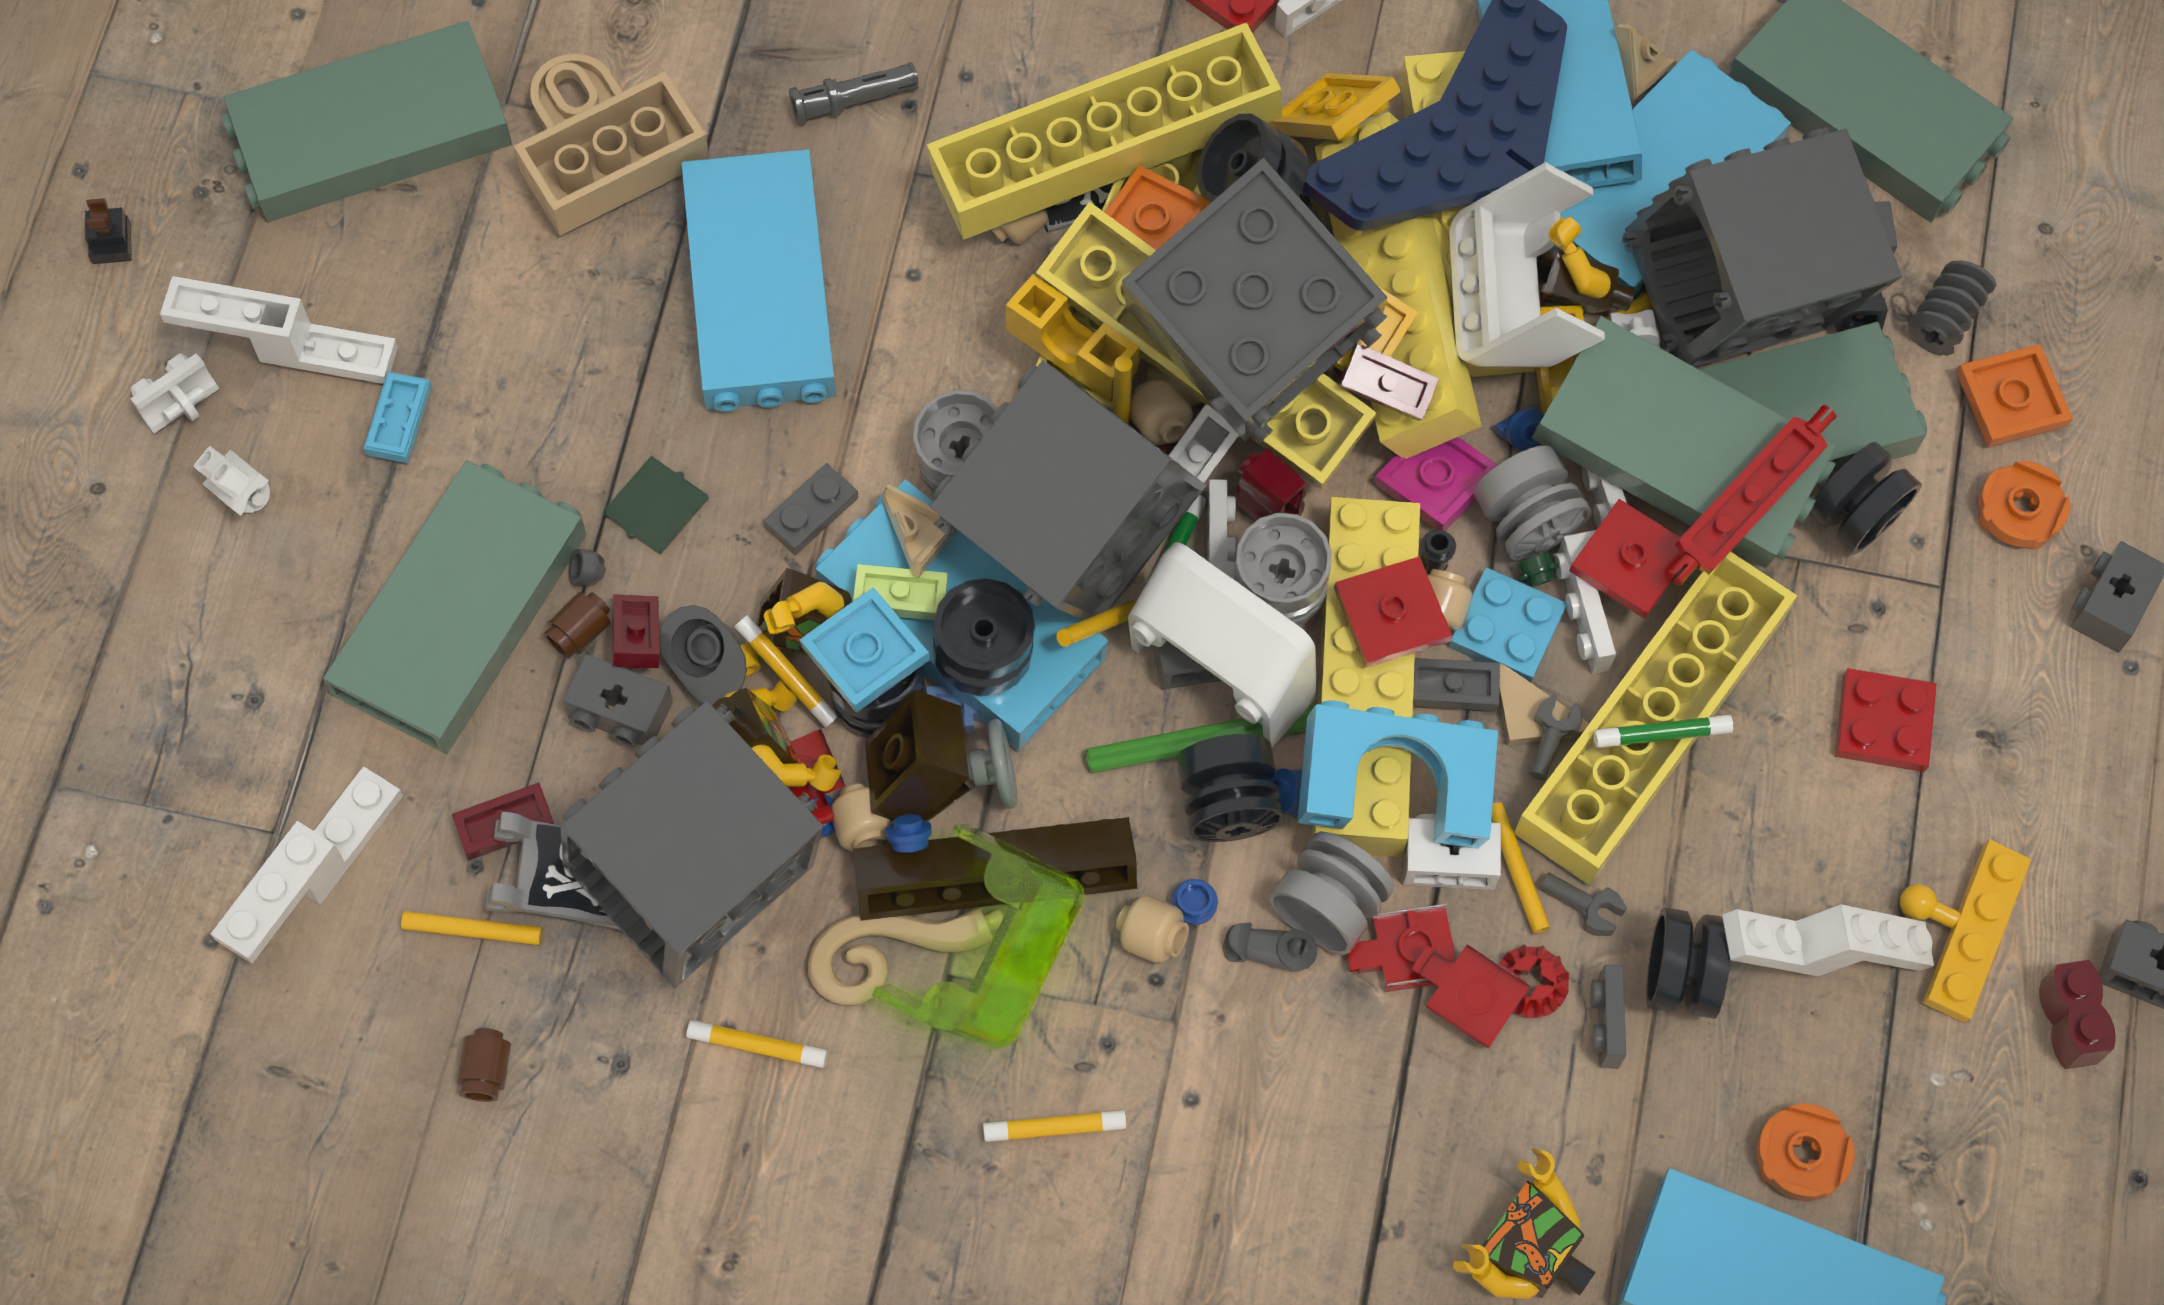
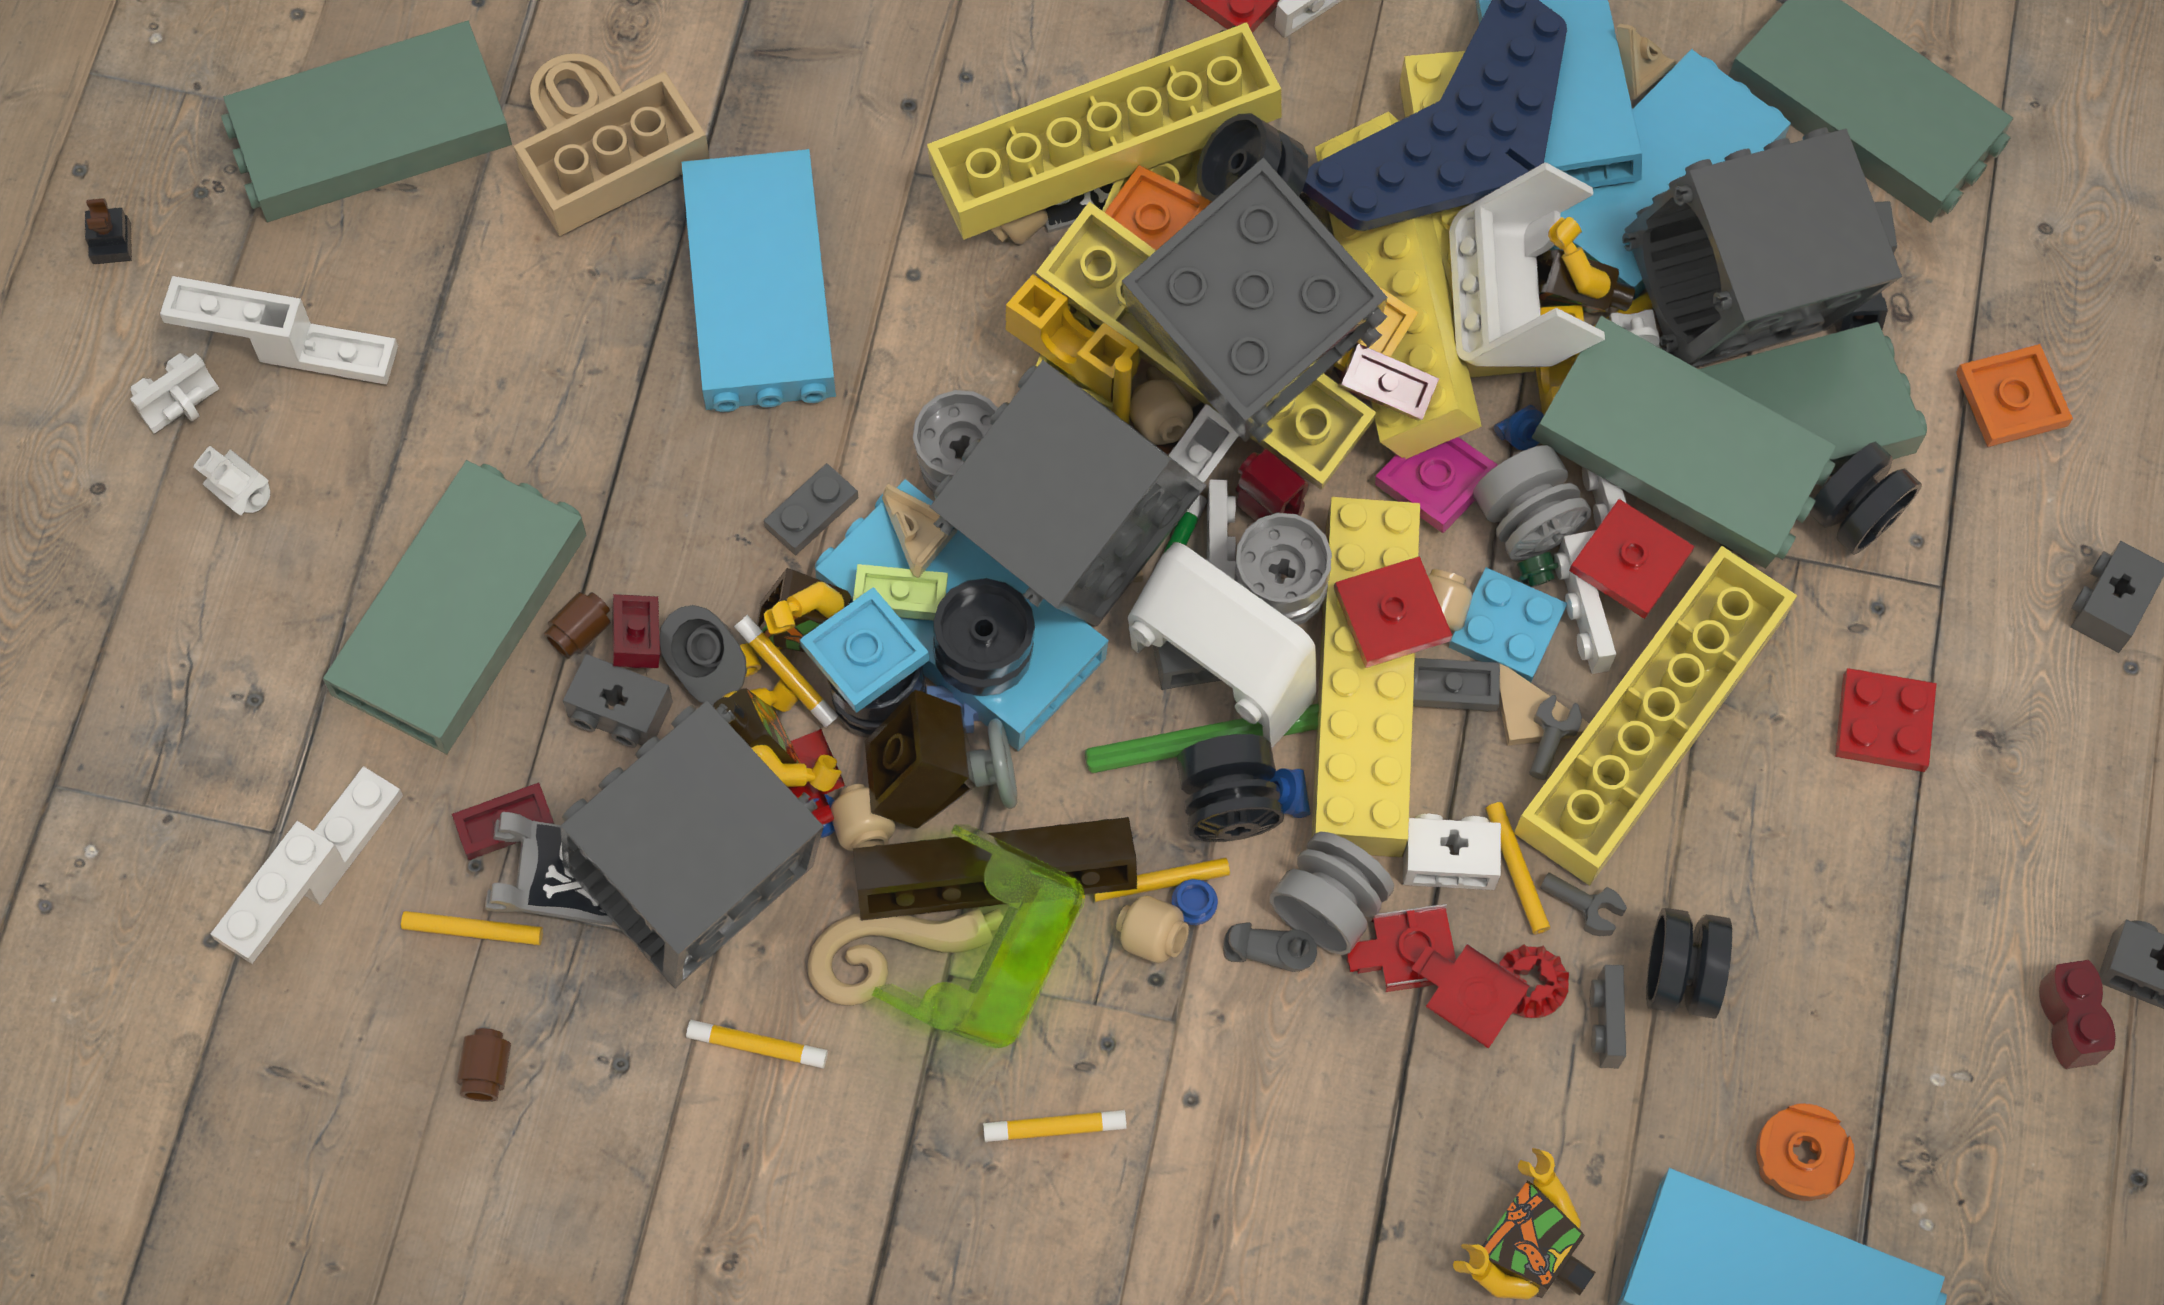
medium azure plate [363,372,432,464] -> none
dark grey hinge [569,549,606,585] -> none
clear green piece [602,456,709,555] -> none
dark grey pin [789,62,919,126] -> none
blue plate [885,814,932,852] -> none
yellow bar [1056,600,1136,647] -> none
yellow plate [1268,73,1401,142] -> none
medium azure arch [1297,700,1498,849] -> none
black pin [1420,529,1456,575] -> none
green bar [1593,715,1733,748] -> none
red plate [1666,405,1837,586] -> none
white bracket [1722,904,1934,976] -> none
yellow plate [1900,839,2032,1023] -> none
dark grey piece [1908,260,1997,356] -> none
orange plate [1978,461,2070,550] -> none
none -> yellow piece [1093,857,1230,902]

